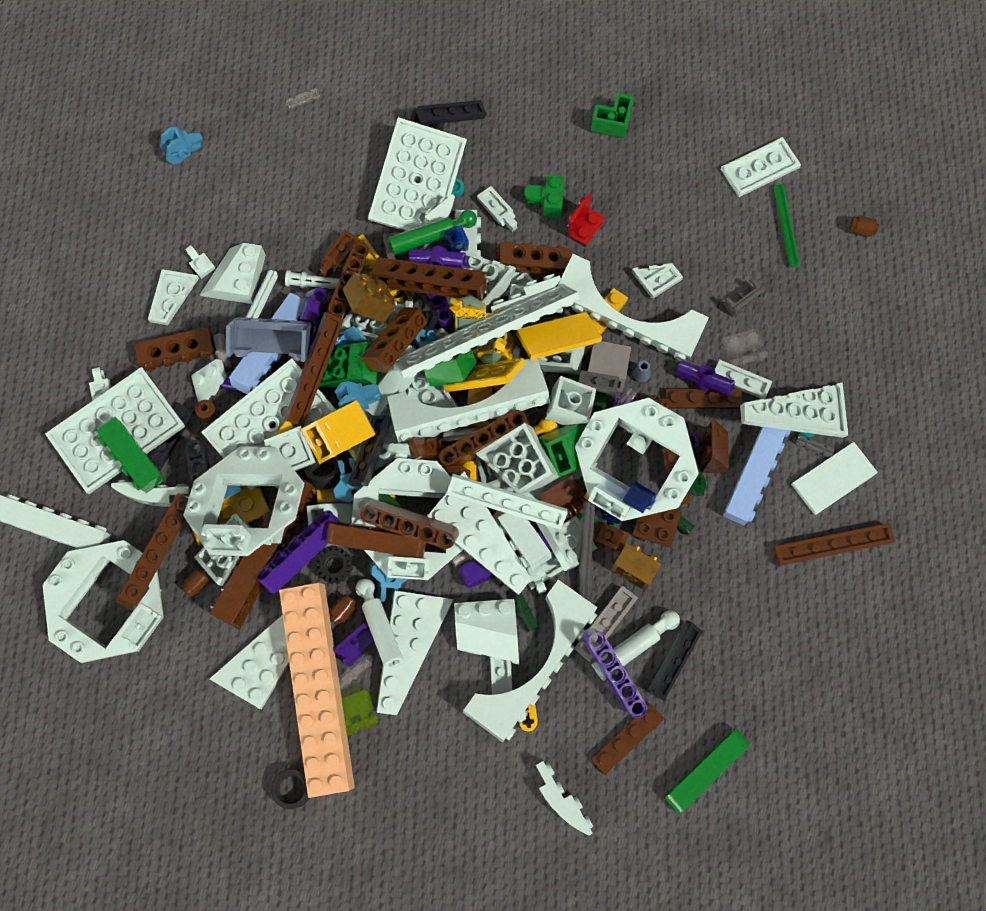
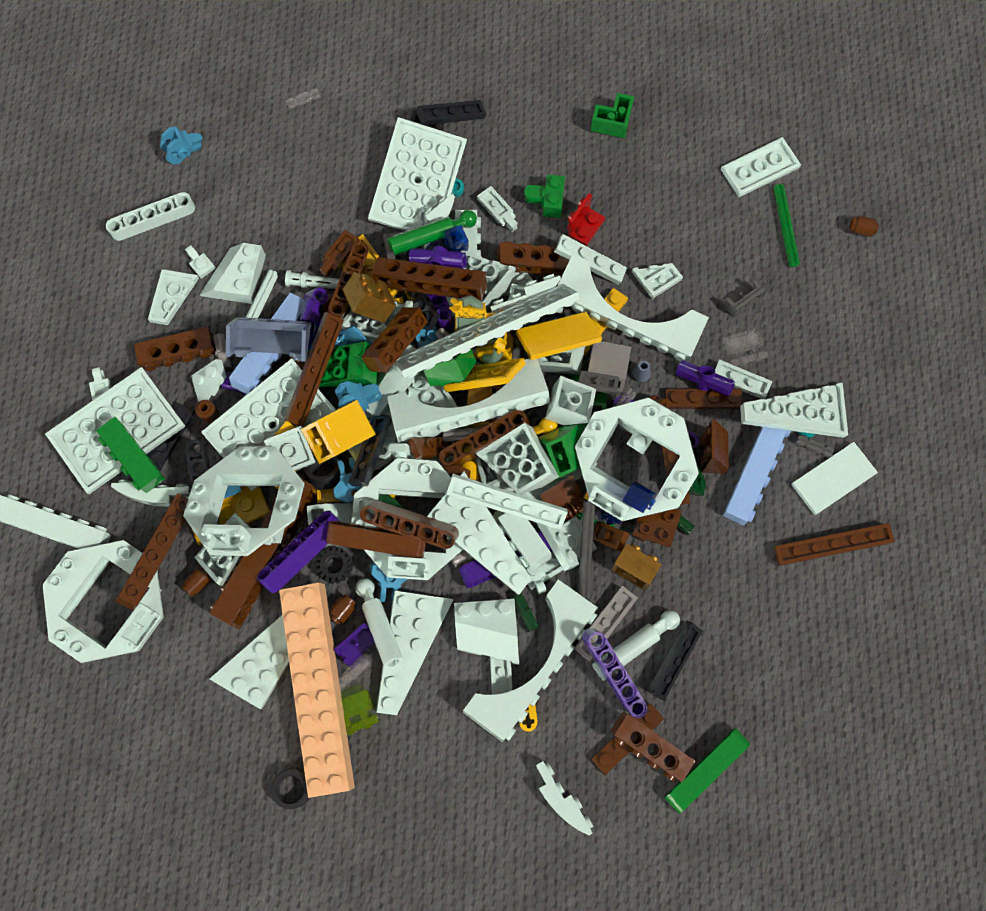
none -> light aqua beam [106,192,195,241]
none -> light aqua plate [554,234,627,285]
none -> reddish brown brick [610,712,695,782]

